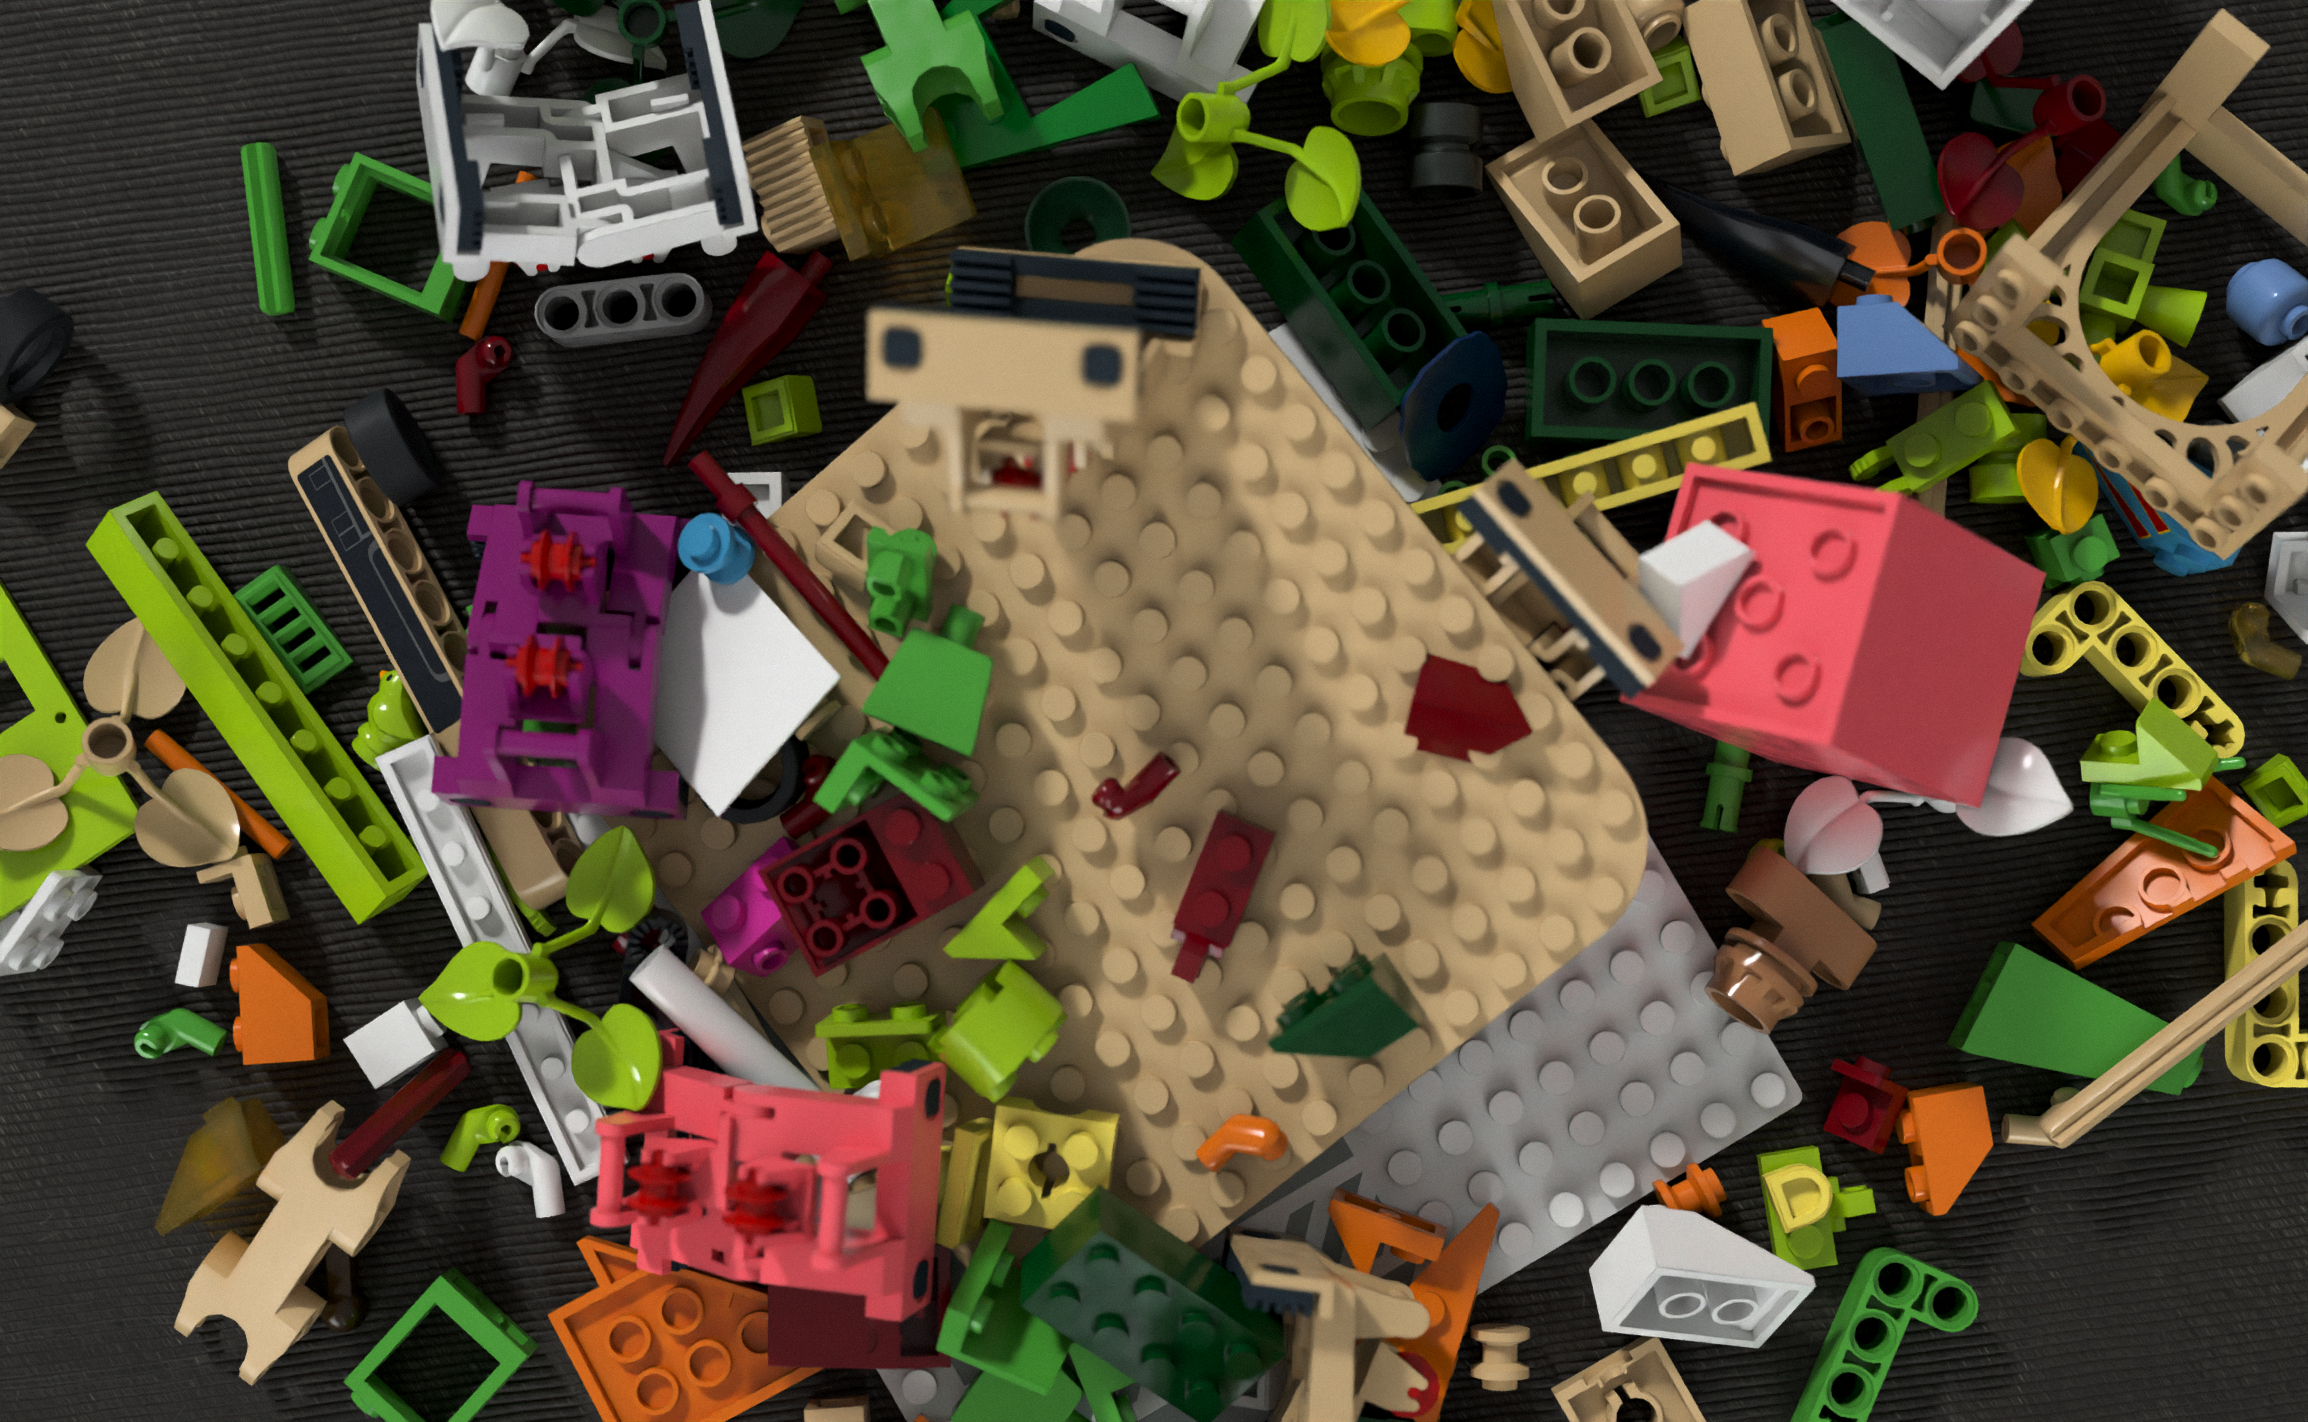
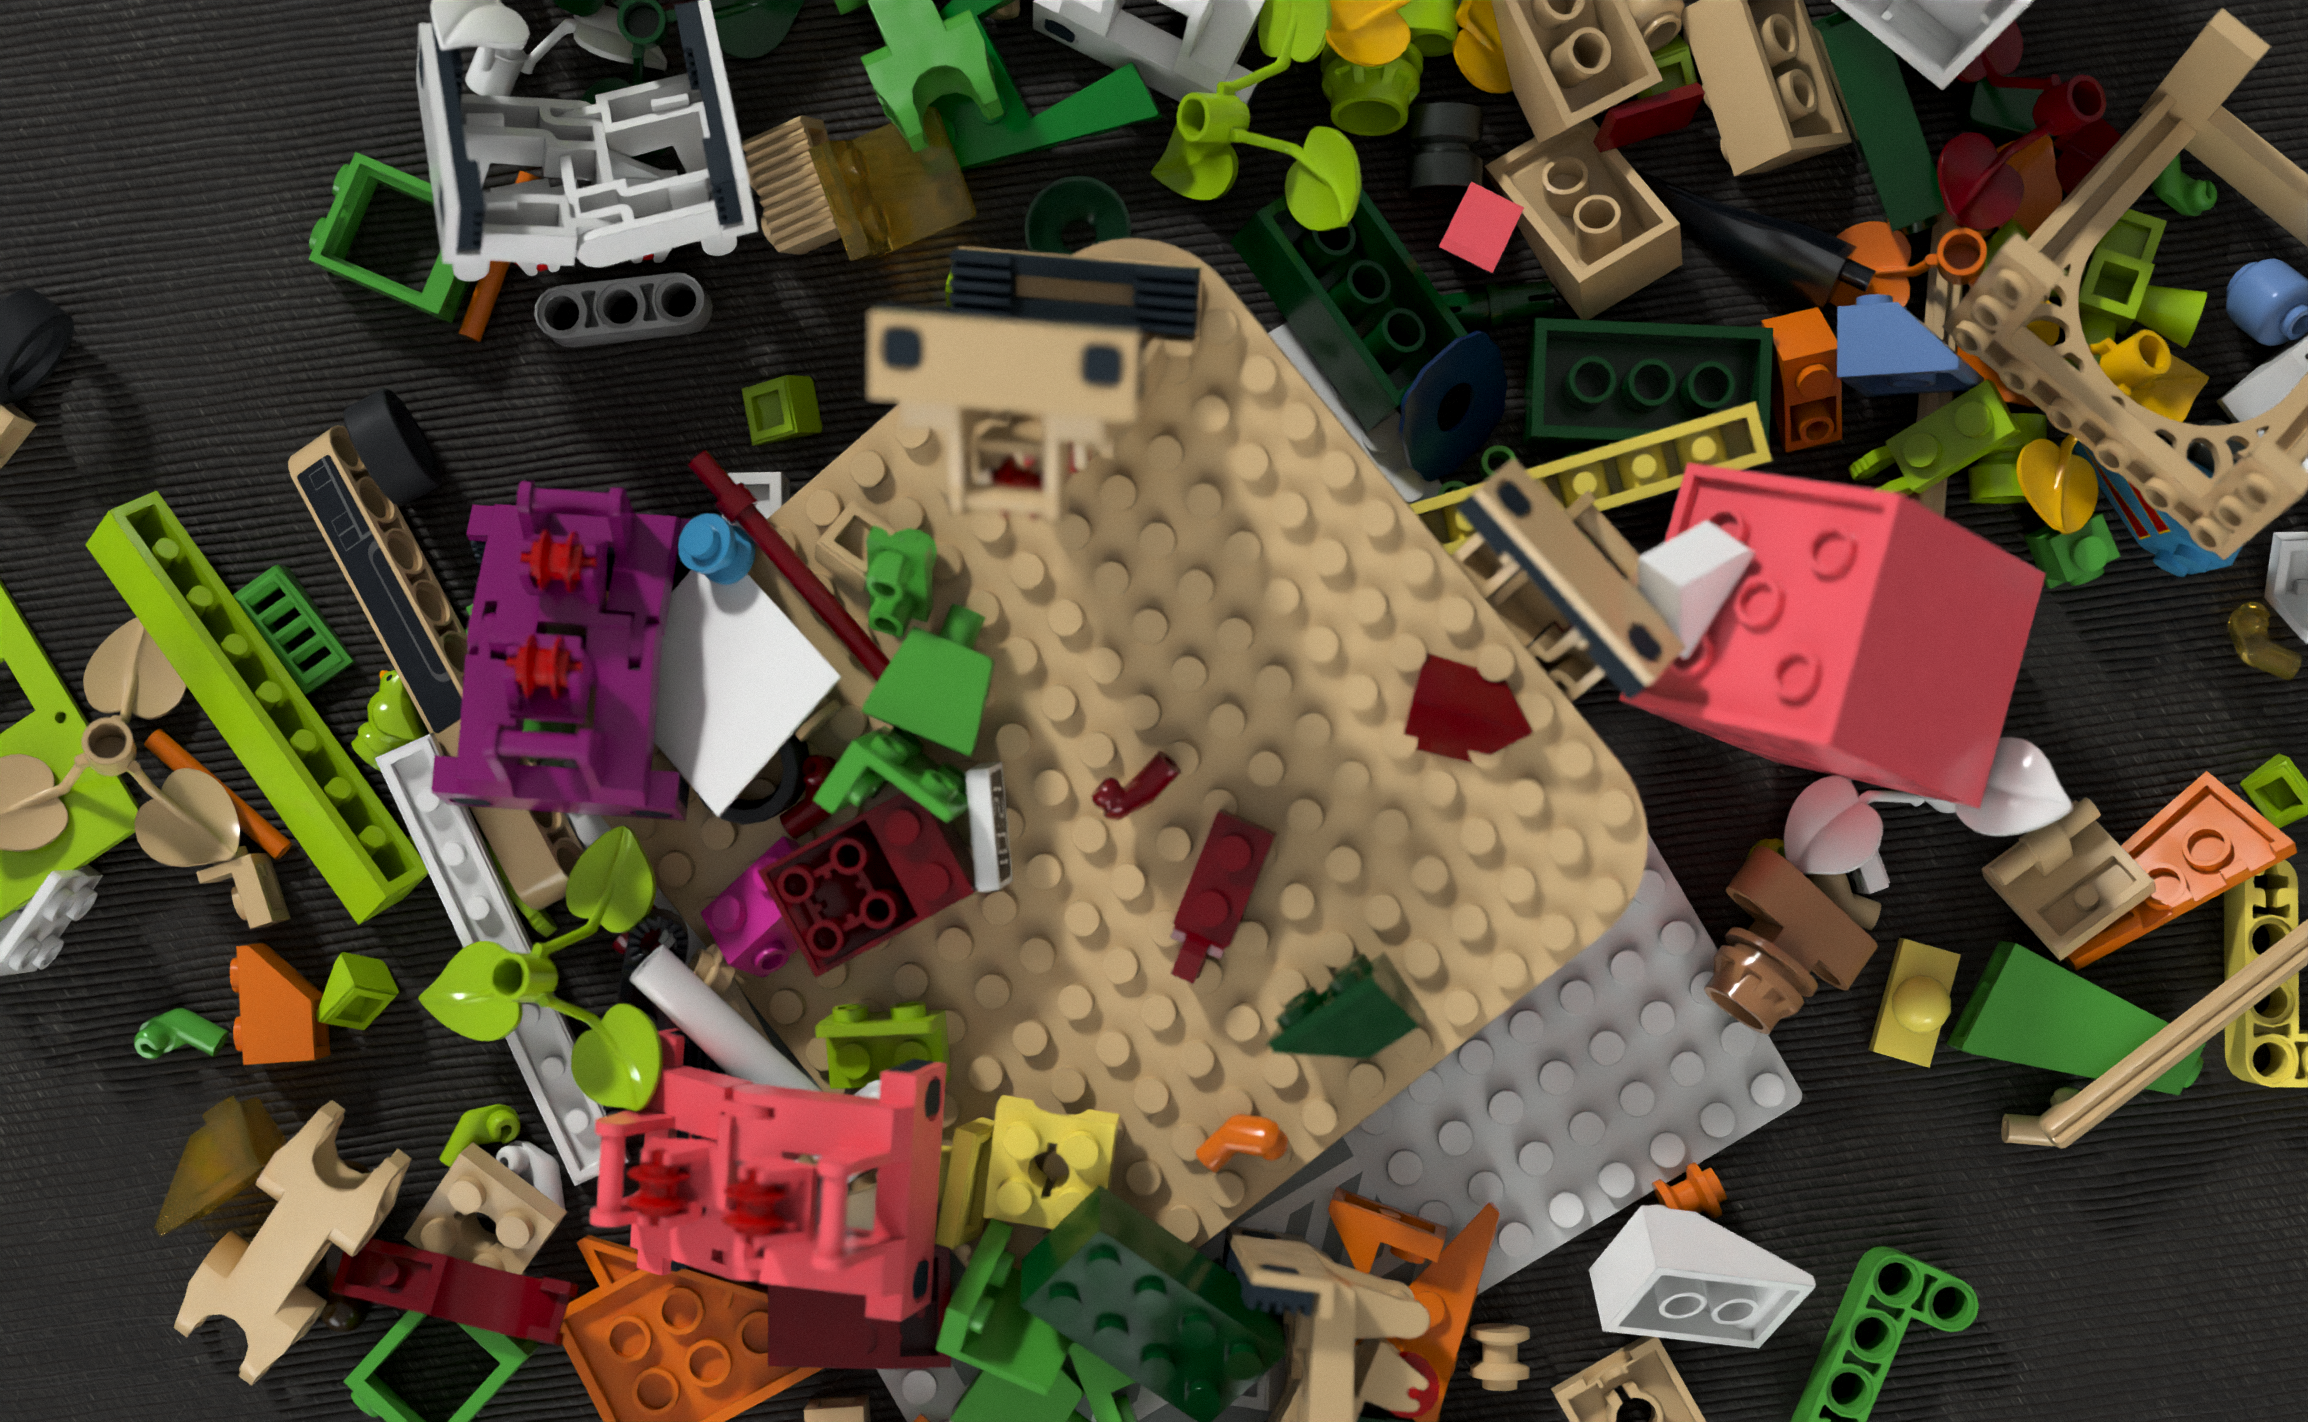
white tile [175,923,229,988] -> none
bright green axle [241,142,295,316] -> none
dark red axle [328,1048,471,1180] -> none
white brick [343,997,449,1089] -> none
dark red arm [456,335,513,416] -> none
dark red piece [663,249,834,468] -> none
lime brick [927,959,1068,1103] -> none
lime slope [943,855,1055,960] -> none
bright green pin [1700,739,1753,833] -> none
lime hinge [1756,1145,1876,1270] -> none
light yellow tile [1761,1163,1833,1234] -> none
dark red bracket [1823,1055,1909,1155] -> none
orange slope [1895,1081,1994,1216] -> none
light yellow beam [2019,581,2245,759] -> none
lime slope [2080,698,2219,790] -> none
bright green plant [2089,757,2246,858] -> none
none -> lime slope [316,952,399,1030]
none -> dark red piece [331,1238,579,1346]
none -> tan brick [404,1142,567,1275]
none -> white tile [965,761,1013,892]
none -> coral slope [1439,182,1524,273]
none -> dark red piece [1593,82,1705,153]
none -> light yellow tile [1868,938,1961,1068]
none -> tan plate [1981,797,2156,961]

